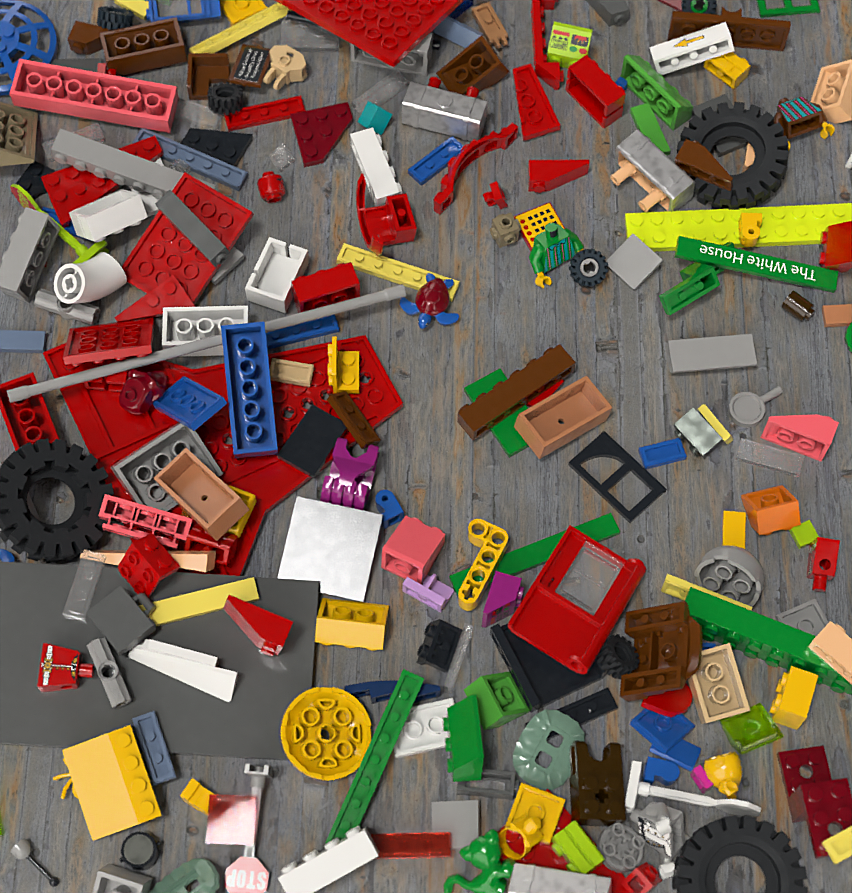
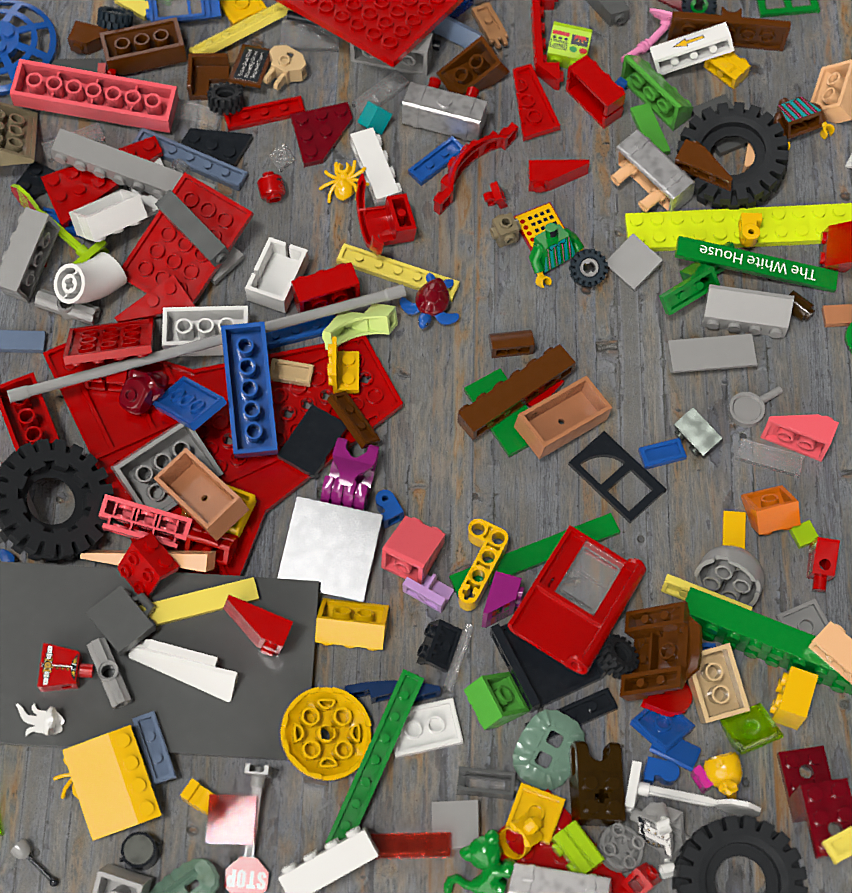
clear tile [63,550,107,621] -> none
green slope [442,694,484,782] -> none
light yellow tile [698,404,733,445] -> none
none -> white piece [16,704,65,736]
none -> yellow animal [319,160,369,203]
none -> yellowish green arch [322,303,398,350]
none -> reddish brown brick [488,330,535,358]
none -> bright pink dish [621,8,672,63]
none -> light grey slope [701,284,794,338]

